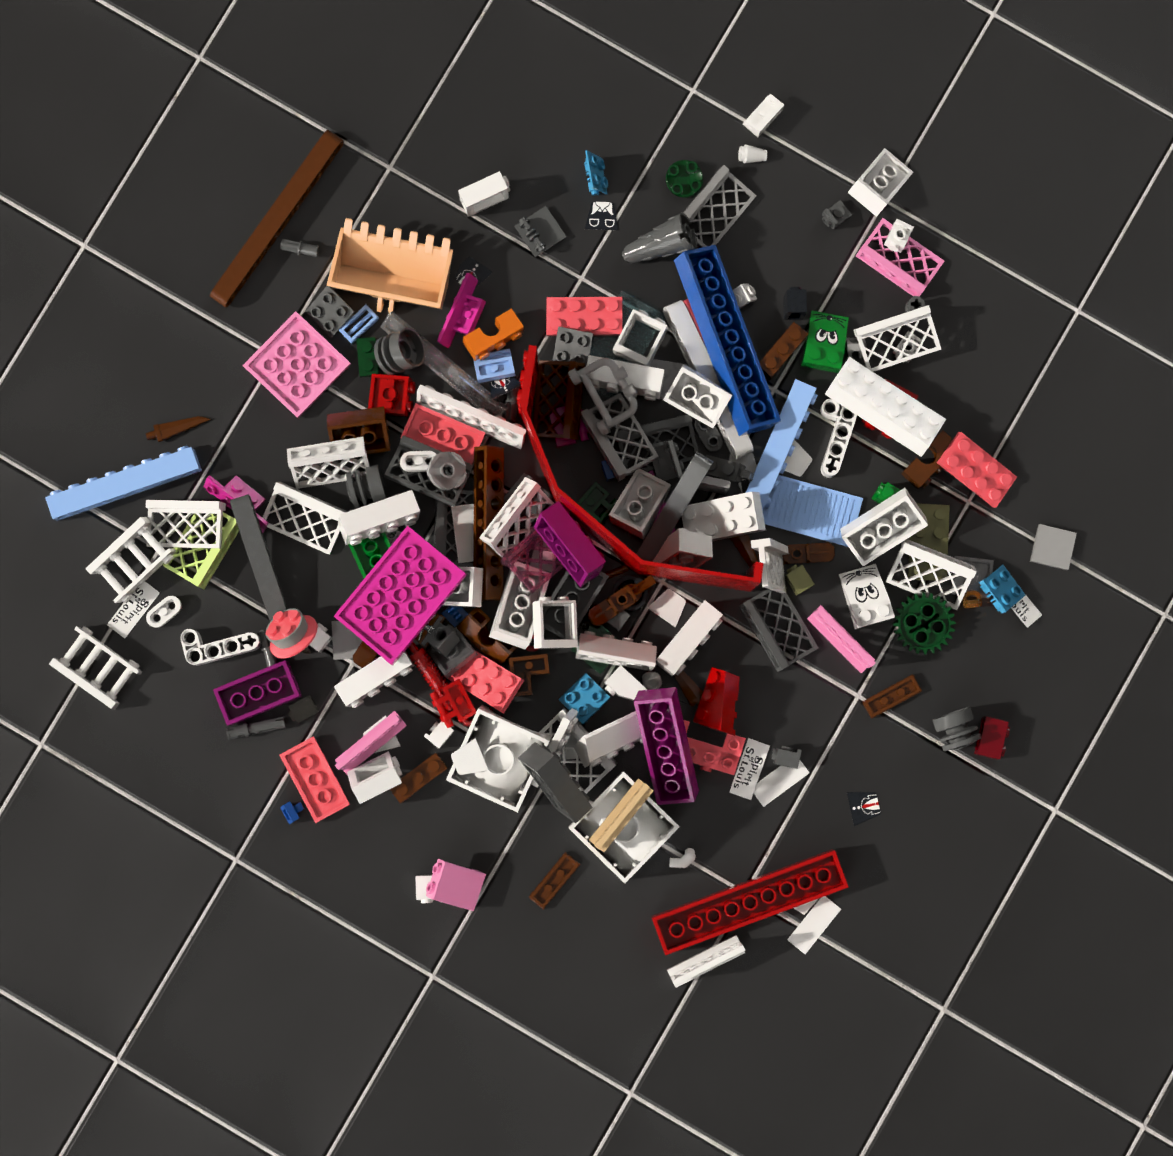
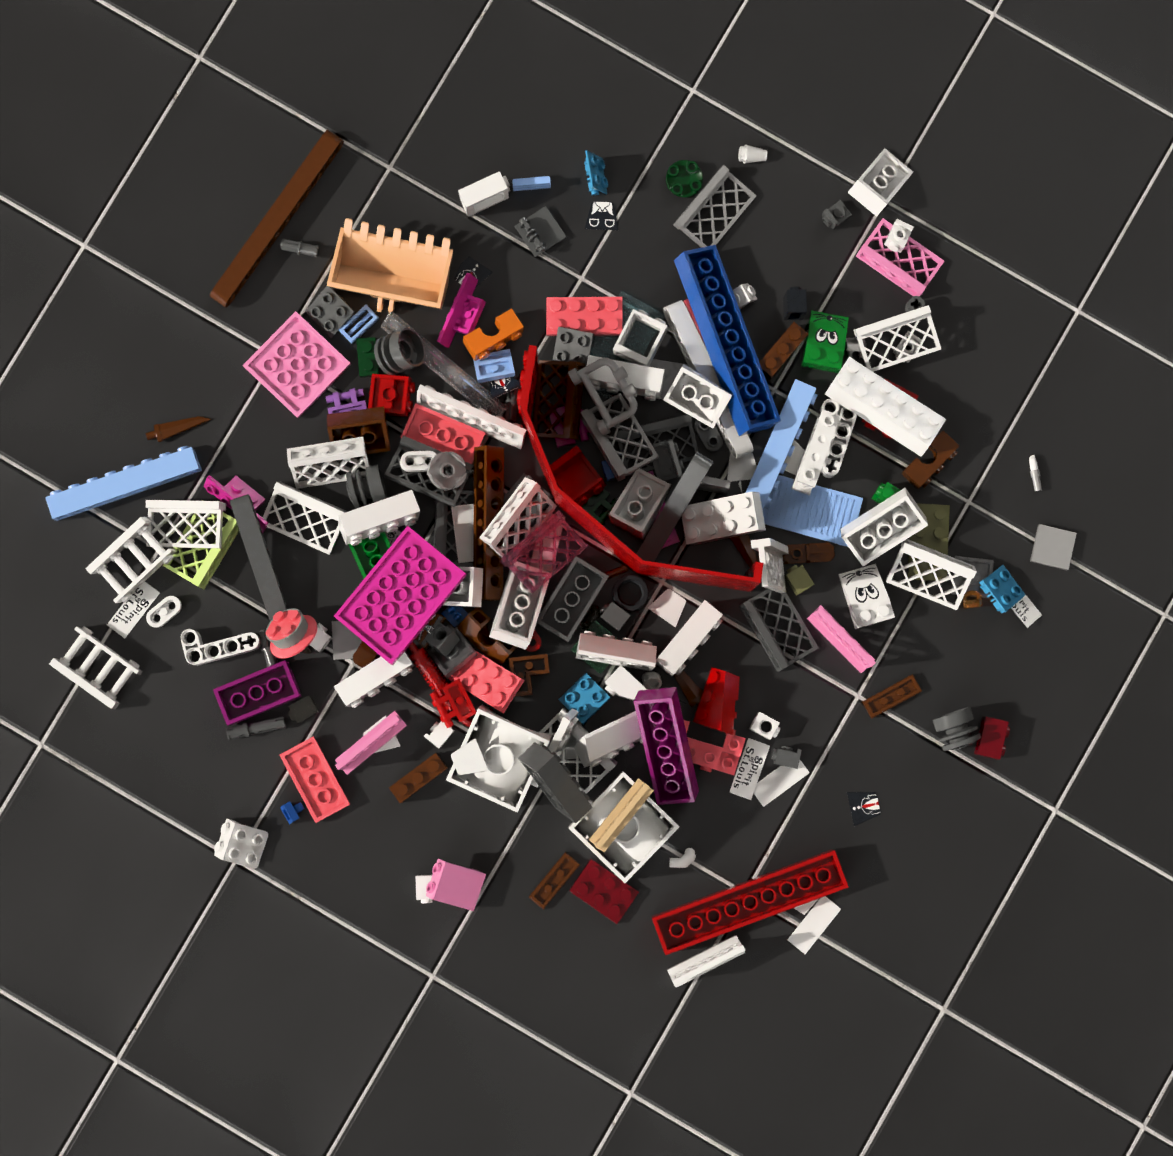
white window [347,751,403,804] -> none
white window [533,597,578,649] -> none
magenta brick [534,501,606,587] -> none
reddish brown piece [588,575,656,626] -> none
dark grey cone [622,212,697,264] -> none
slope [653,528,713,568] -> none
dark grey hinge [706,455,754,483] -> none
white hinge [743,94,784,137] -> none
dark green gear [892,592,956,655] -> none
coral plate [937,432,1017,508] -> none
none -> white bracket [214,819,268,869]
none -> medium lavender plate [325,388,367,414]
none -> light blue tile [512,176,551,191]
none -> red panel [549,445,606,506]
none -> dark red plate [569,859,639,924]
none -> white brick [749,712,781,740]
none -> white fence [791,409,840,495]
none -> light grey piece [1029,455,1042,492]

